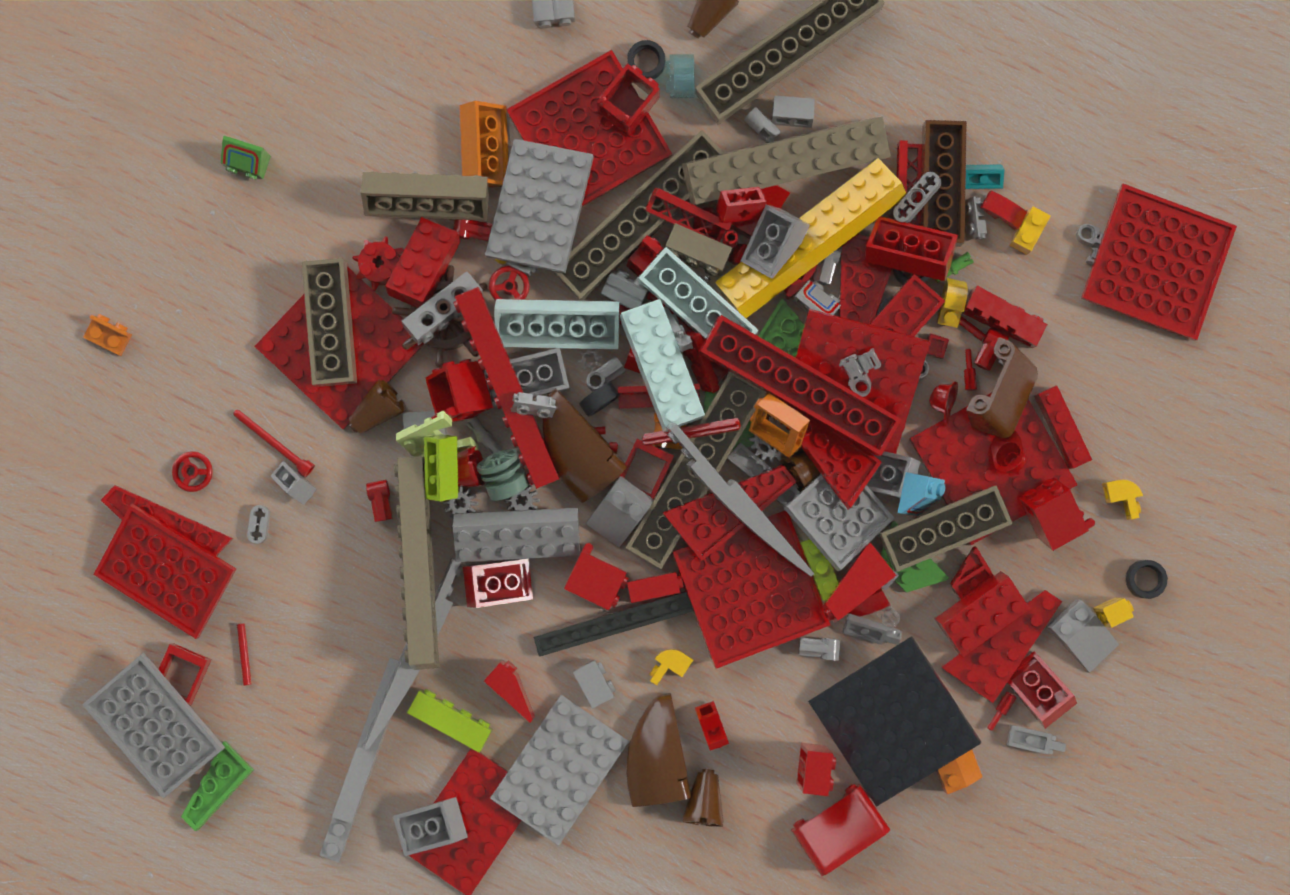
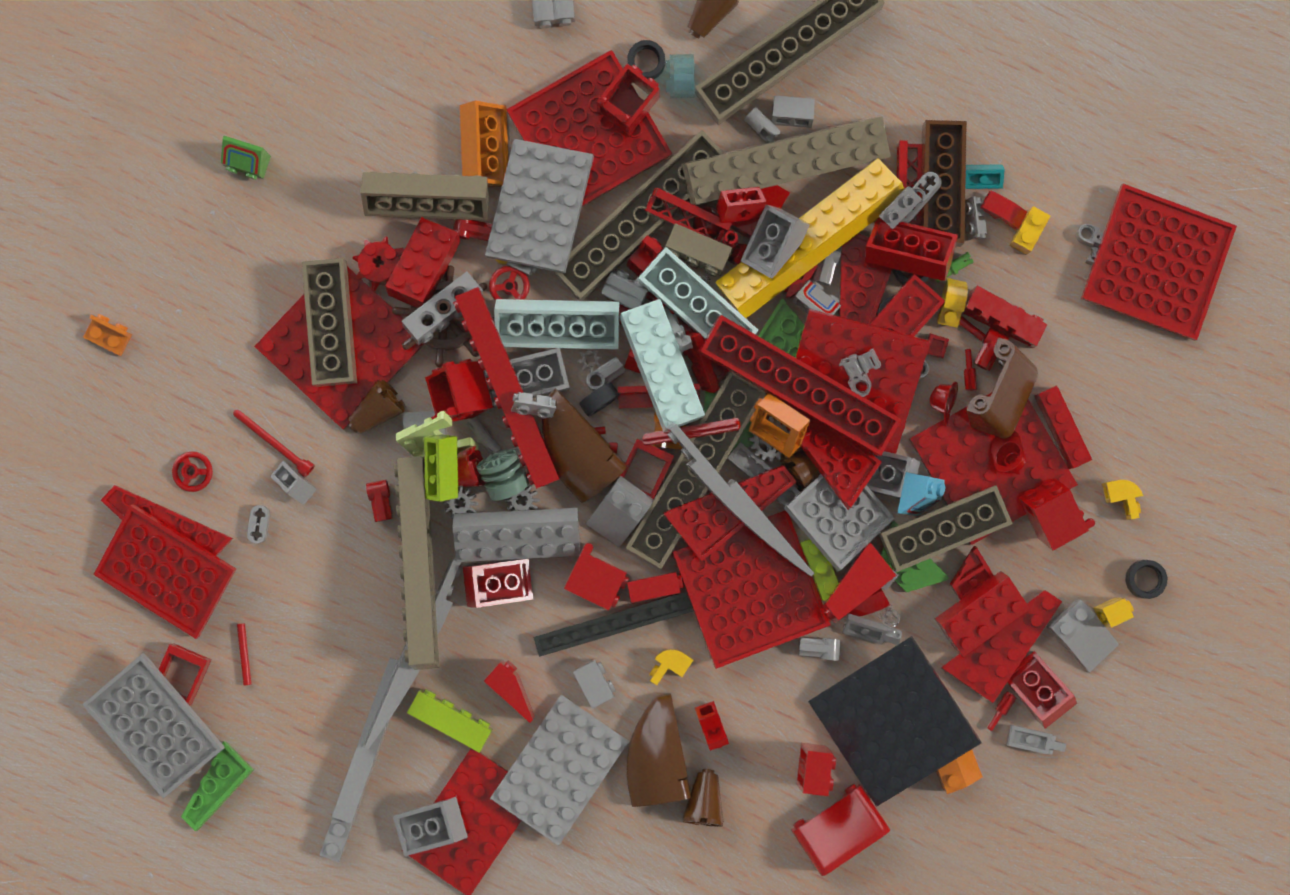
none -> light grey hinge [879,186,922,229]

